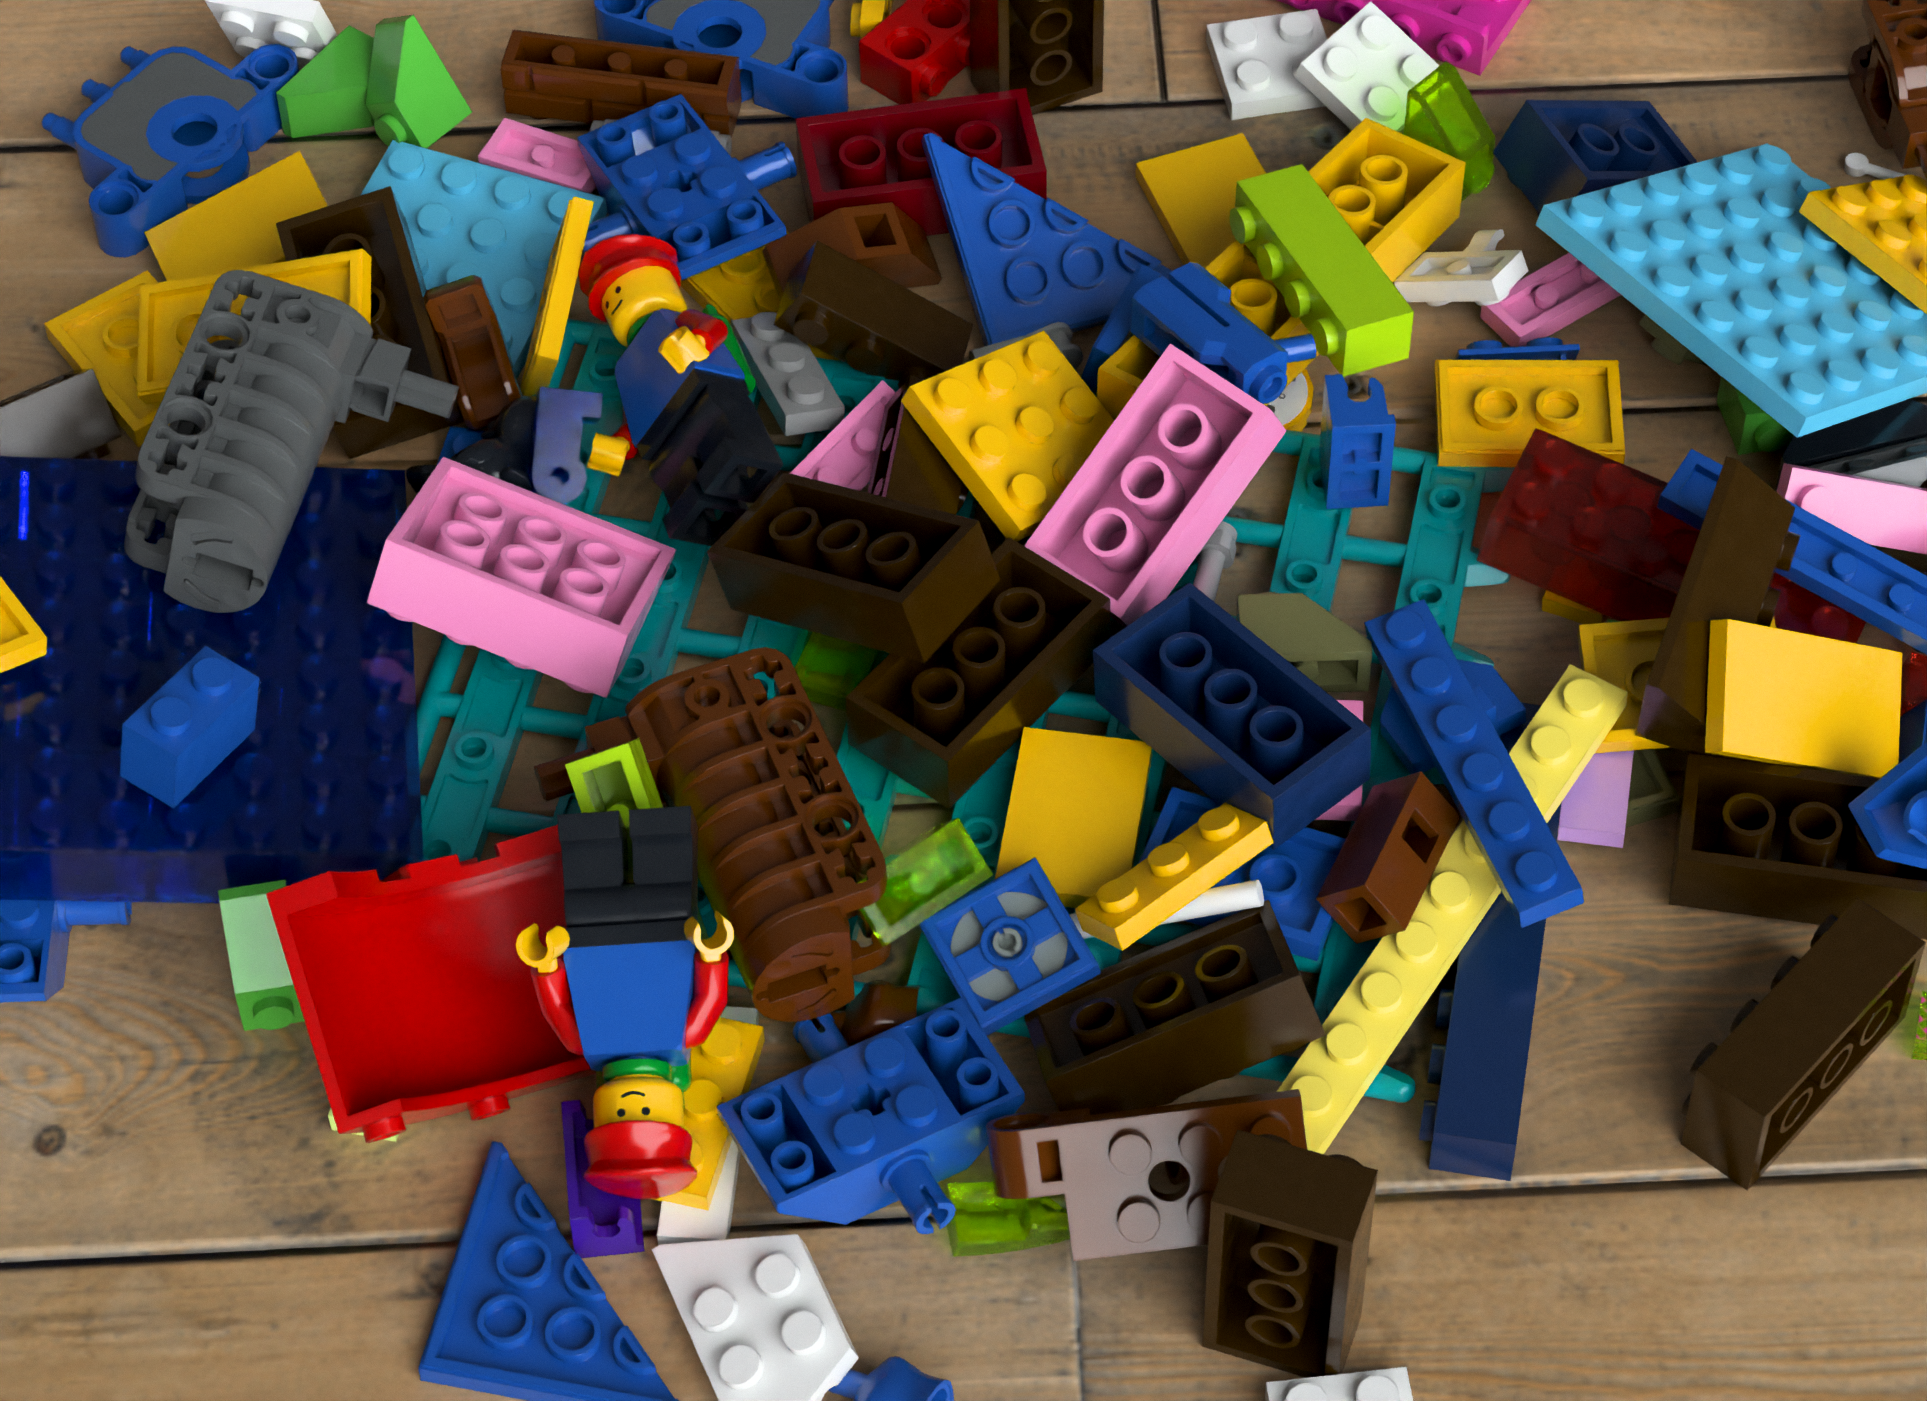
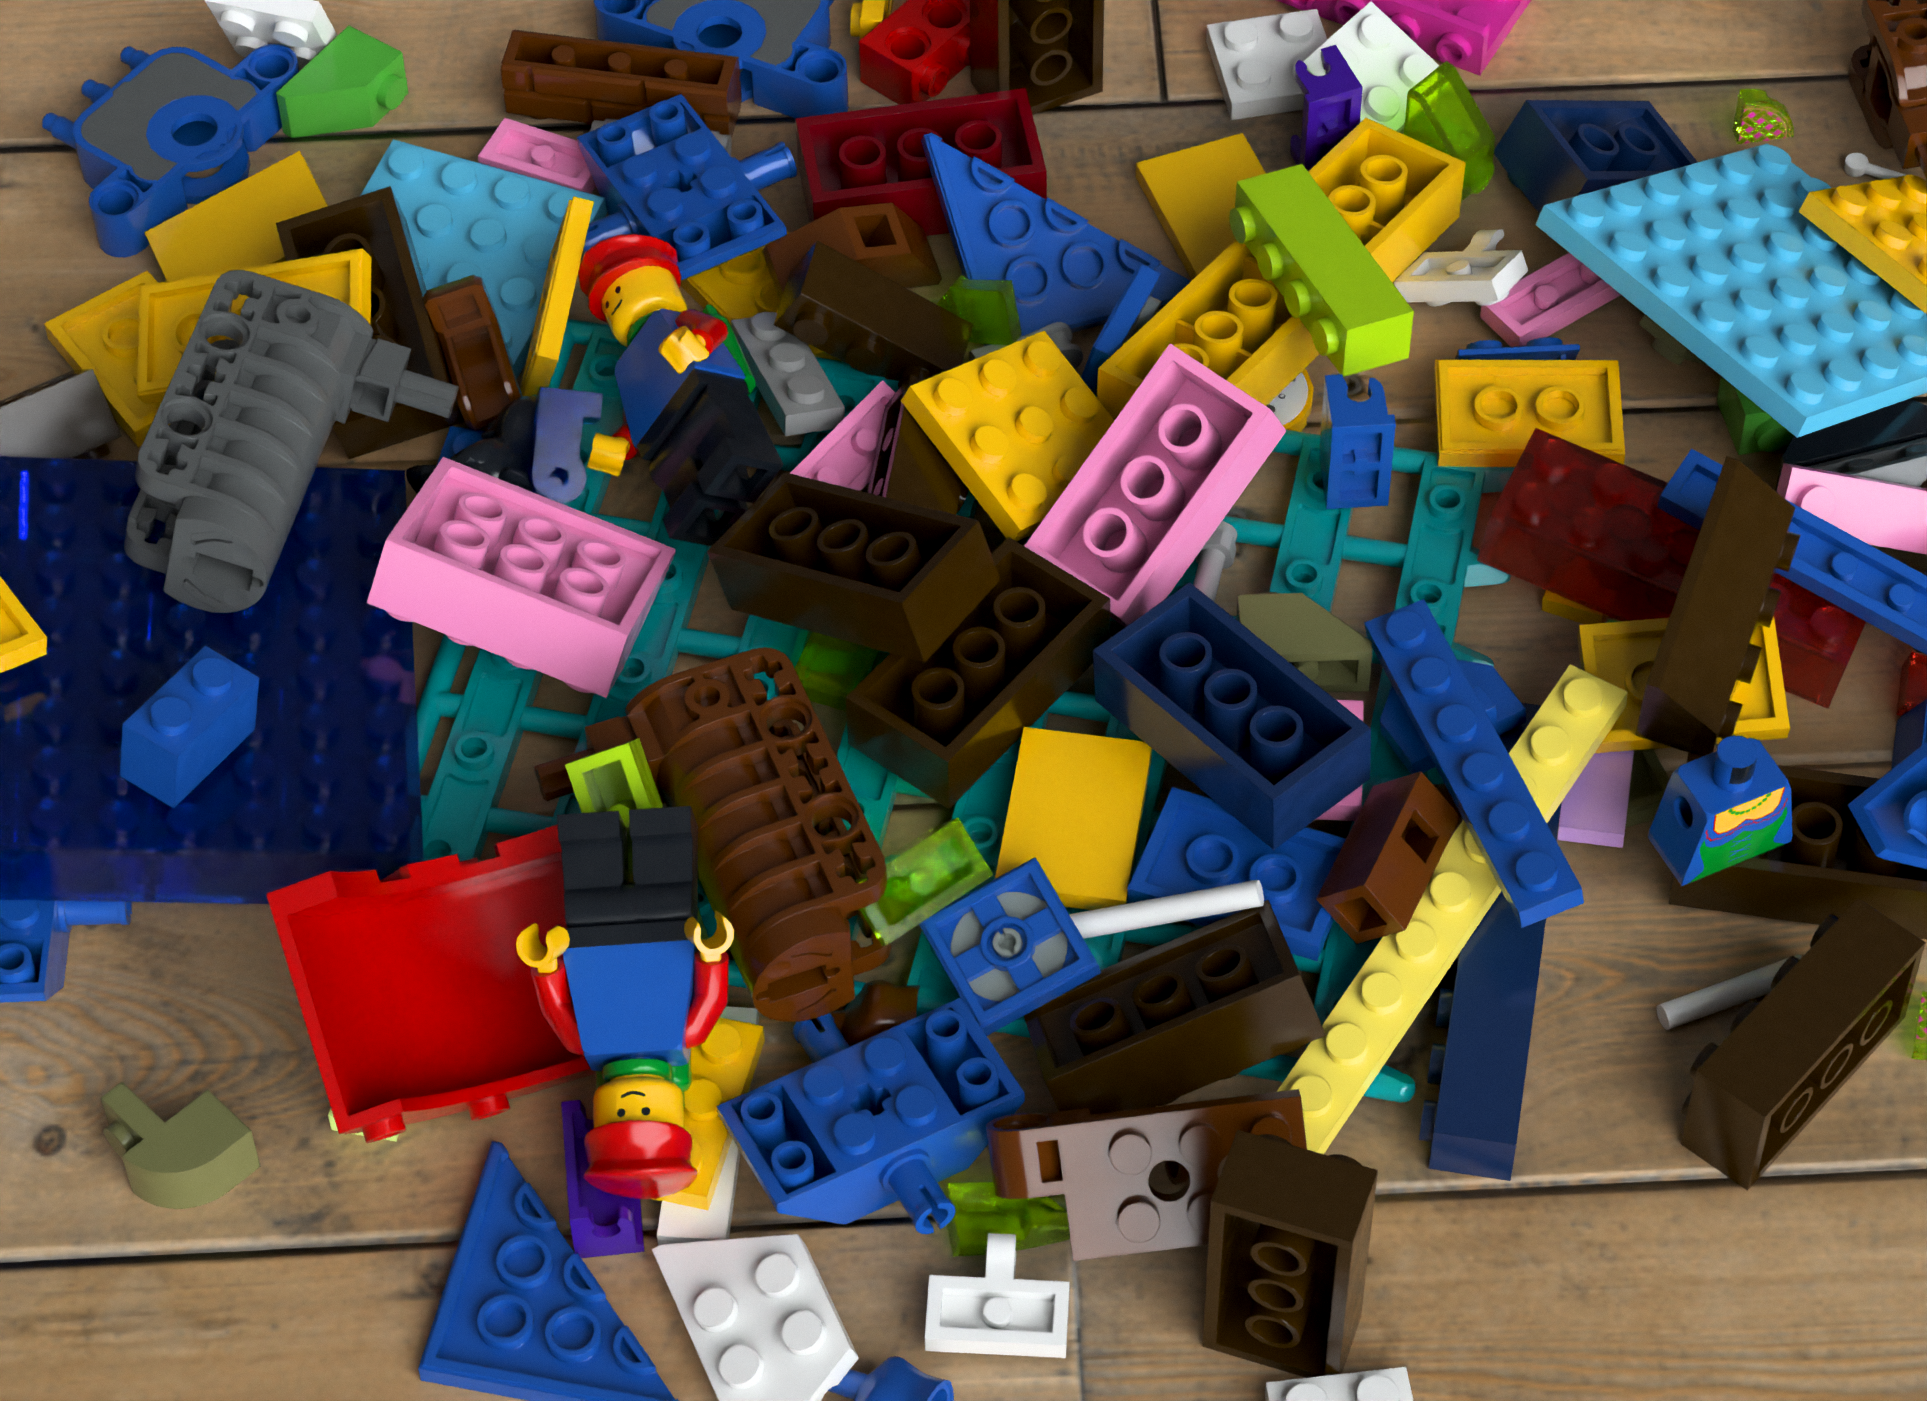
bright green slope [218,880,304,1031] -> none
bright green slope [365,14,472,148] -> none
yellow plate [1074,803,1274,951] -> none
blue piece [1130,262,1316,404] -> none
yellow tile [1705,619,1902,778] -> none
none -> olive brick [100,1082,261,1209]
none -> white plate [925,1233,1070,1358]
none -> clear neon green slope [937,275,1022,345]
none -> dark purple hinge [1290,45,1363,171]
none -> blue torso [1648,735,1793,886]
none -> white piece [1657,954,1802,1030]
none -> clear neon green tile [1732,89,1794,144]

